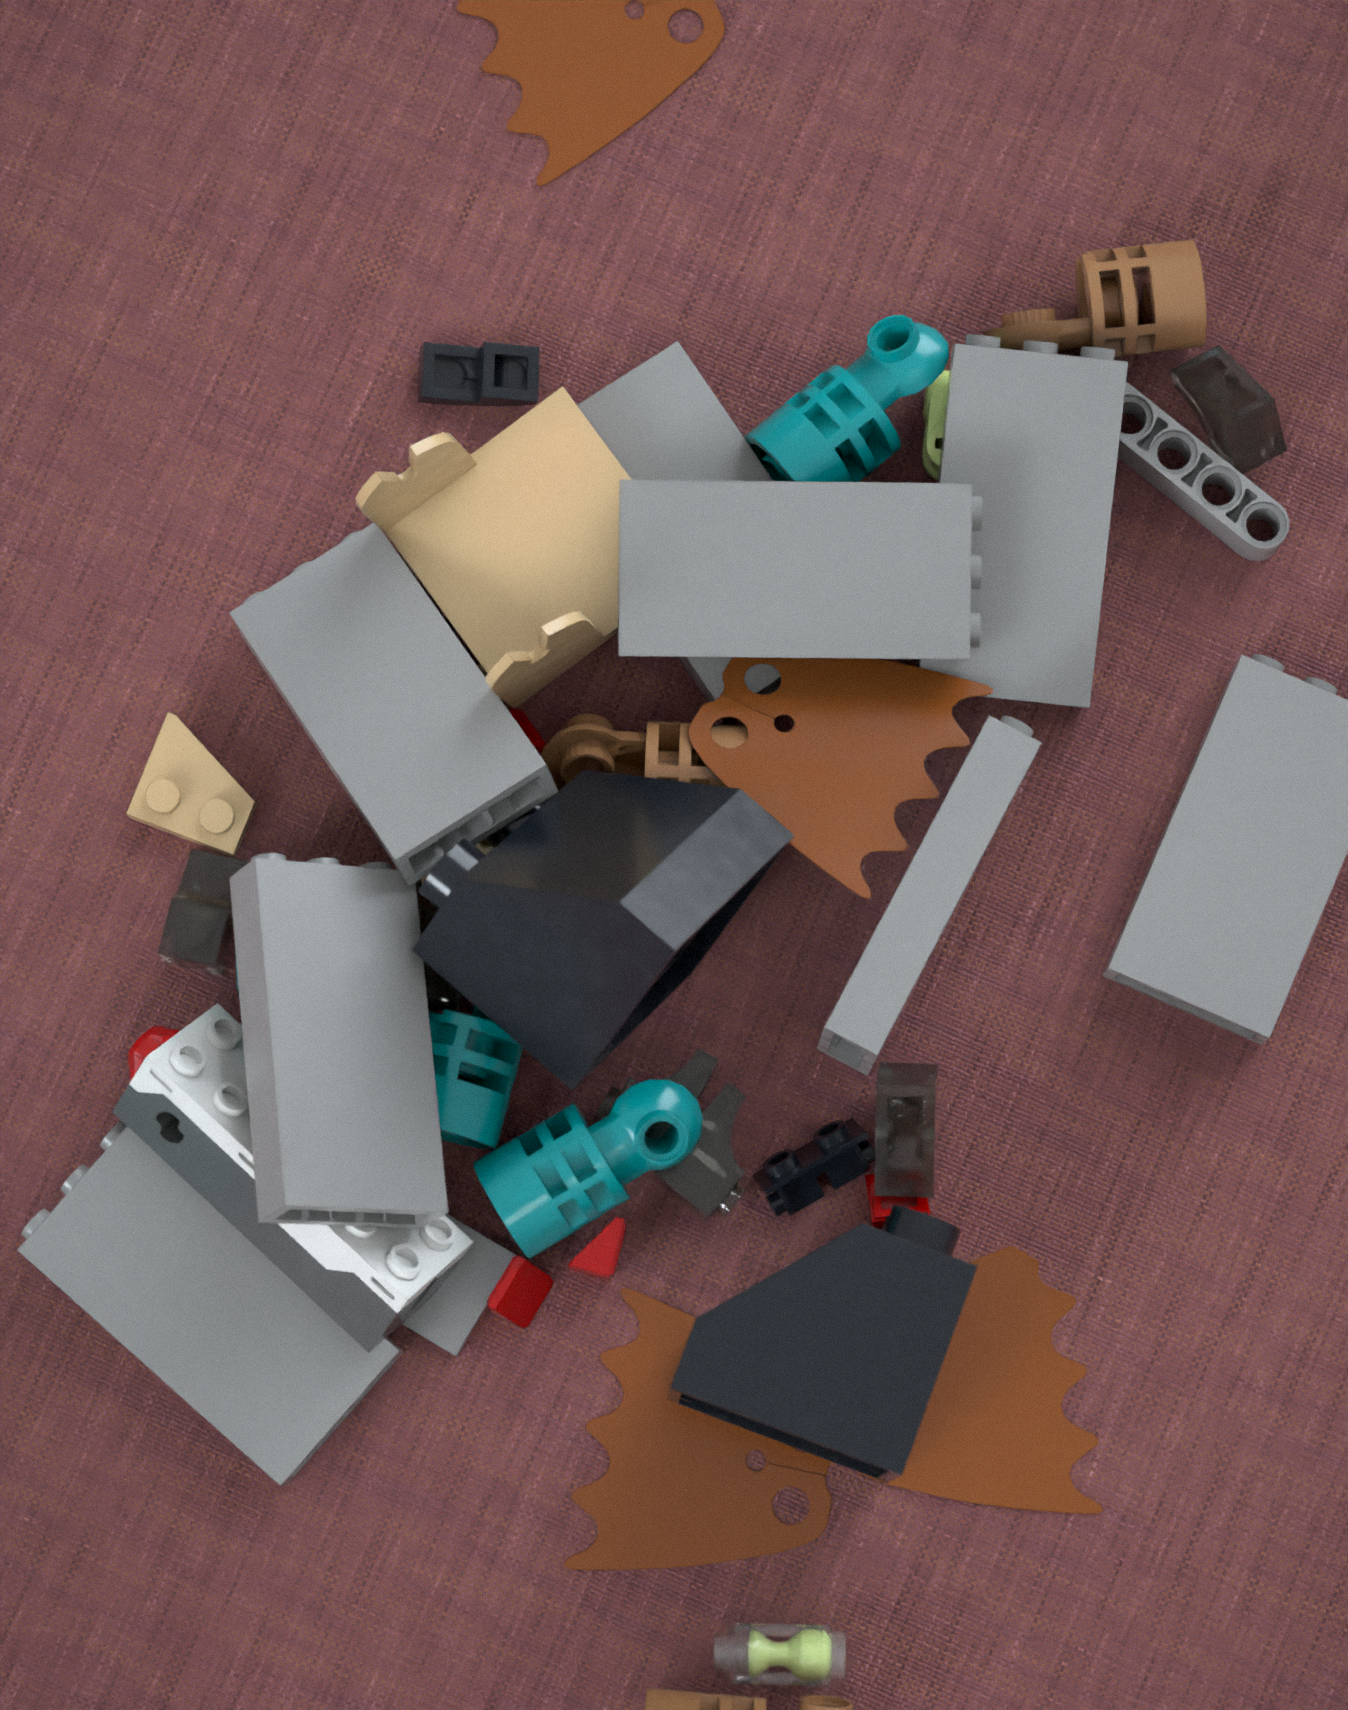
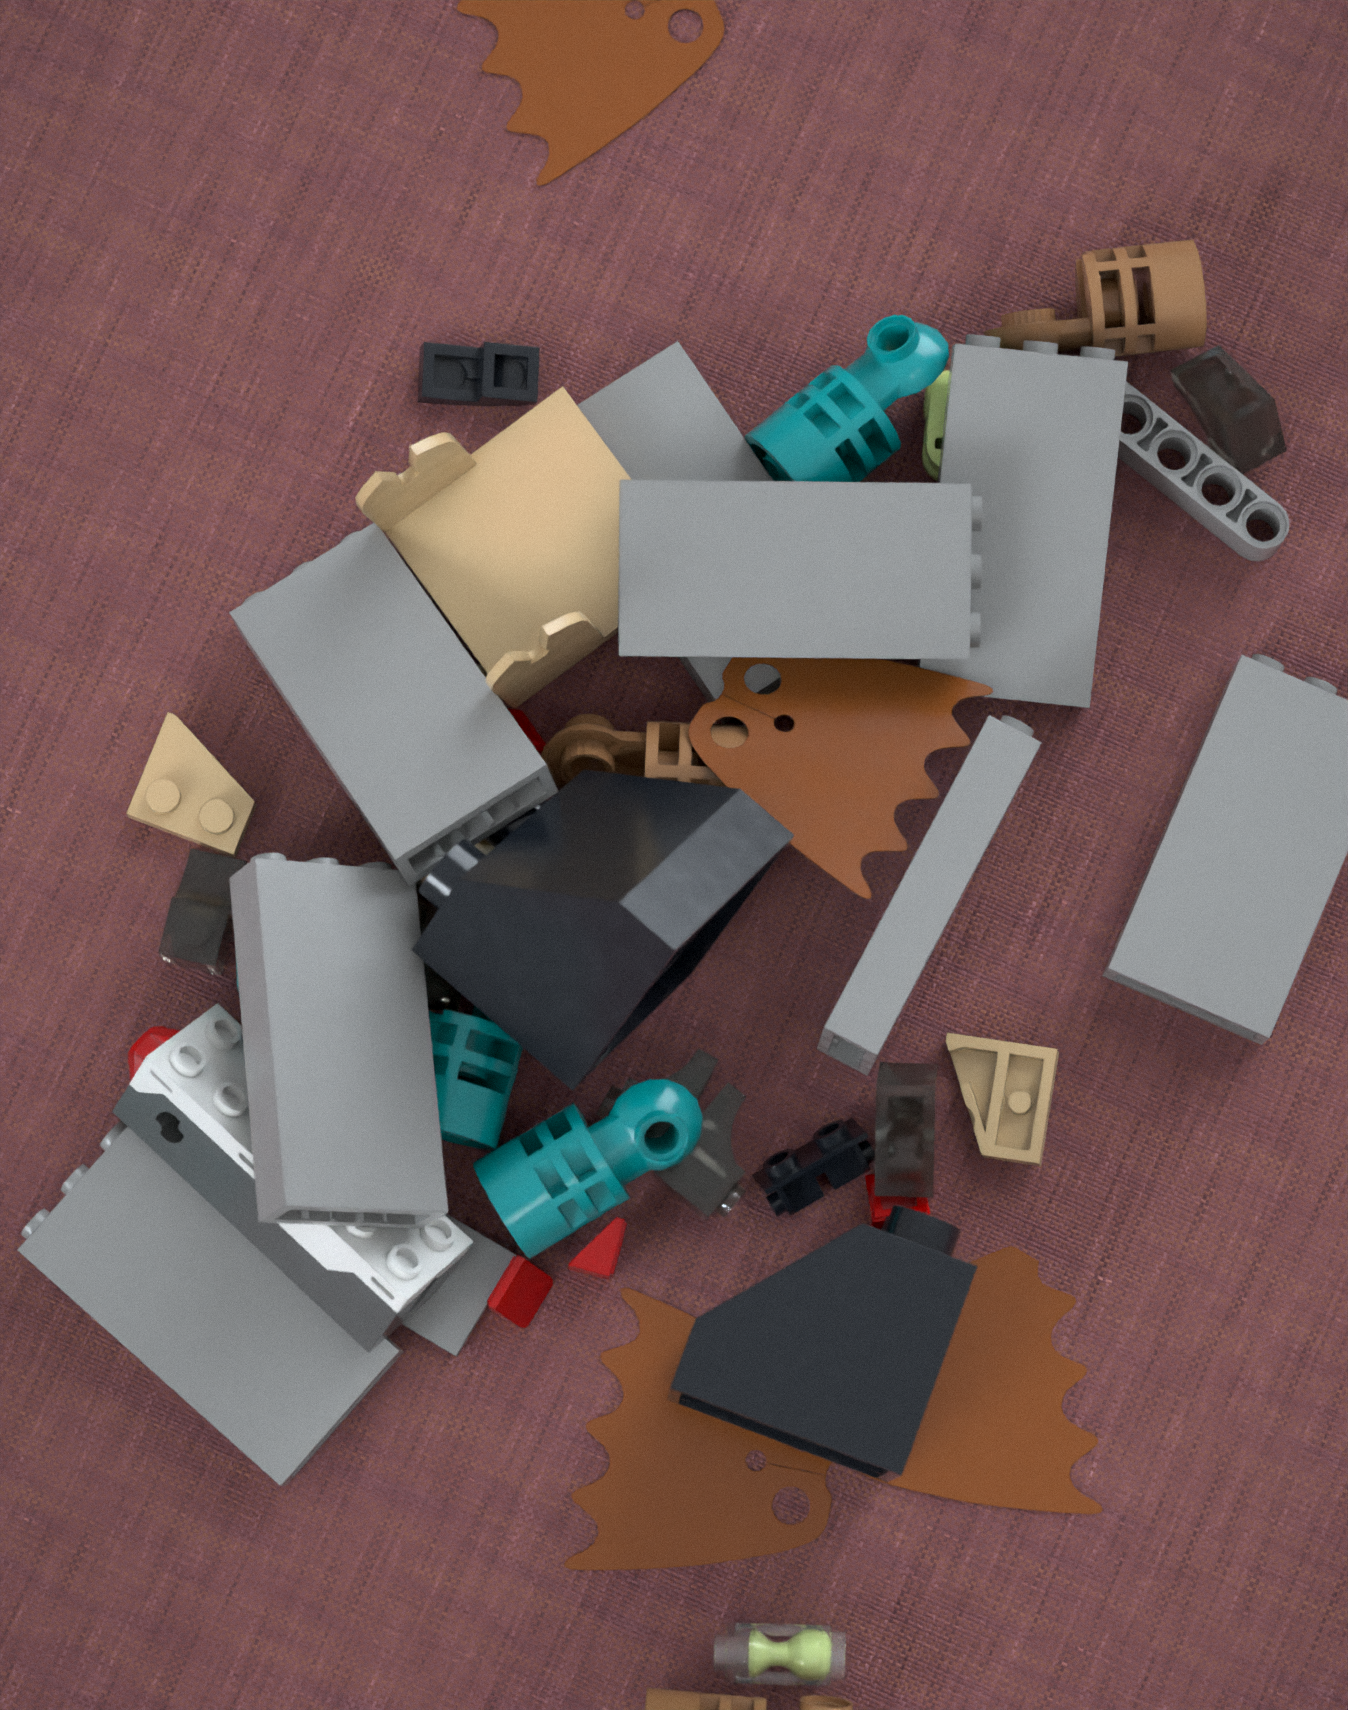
none -> tan wing [946,1033,1059,1166]

